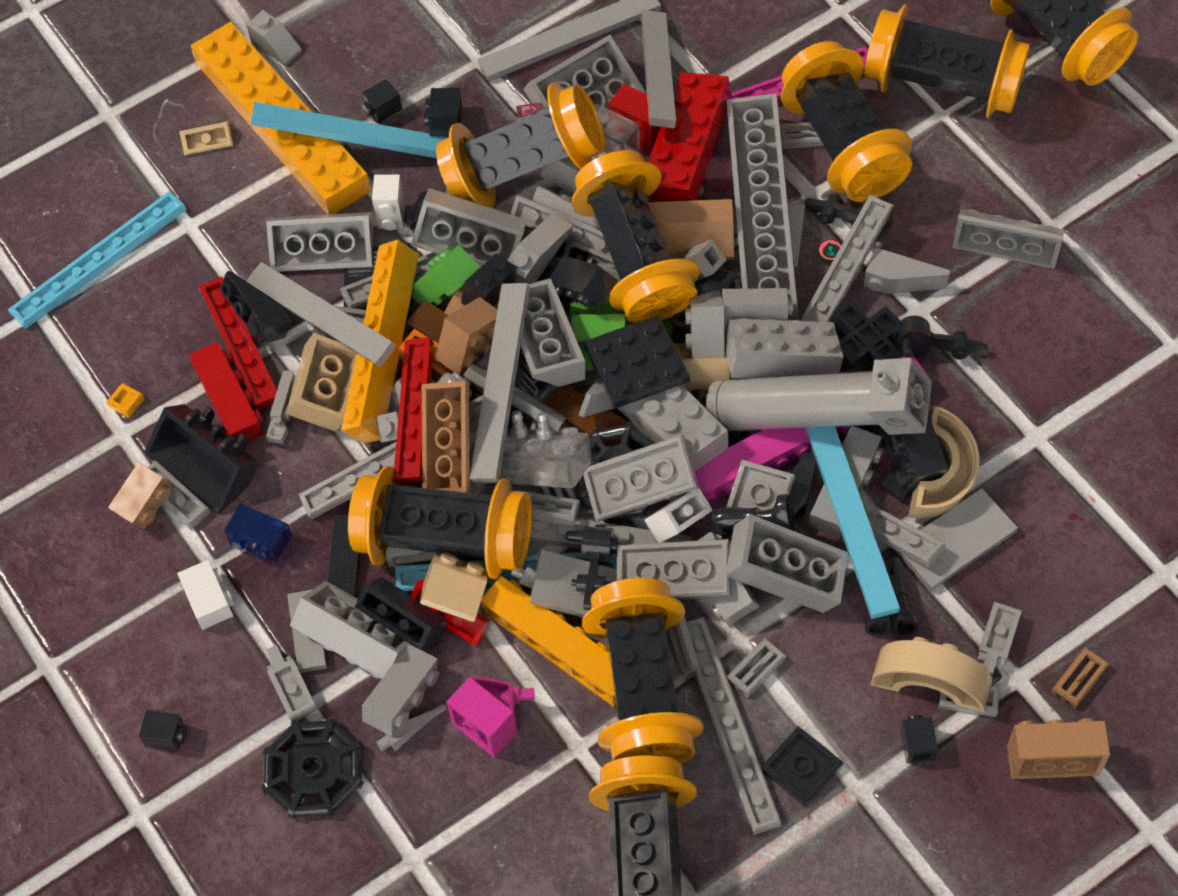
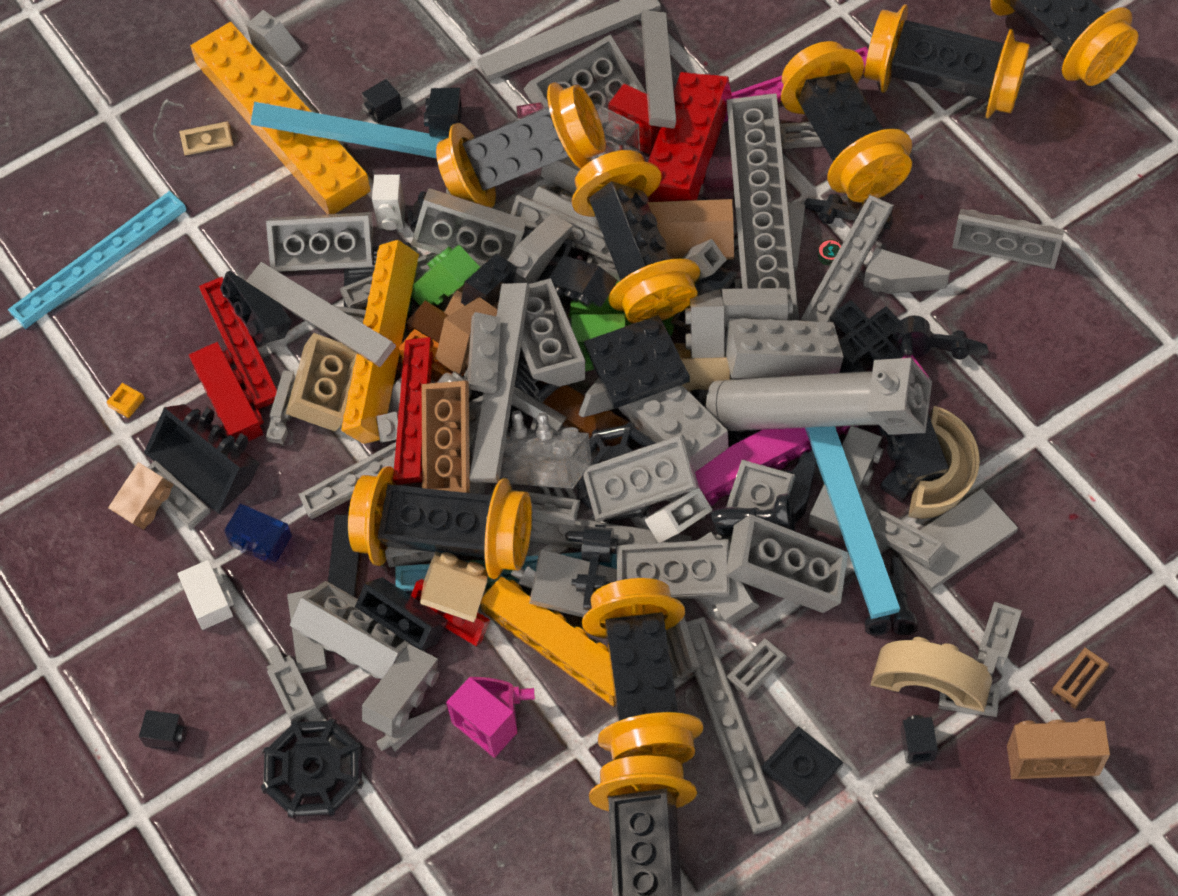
none -> light grey plate [467,312,501,394]

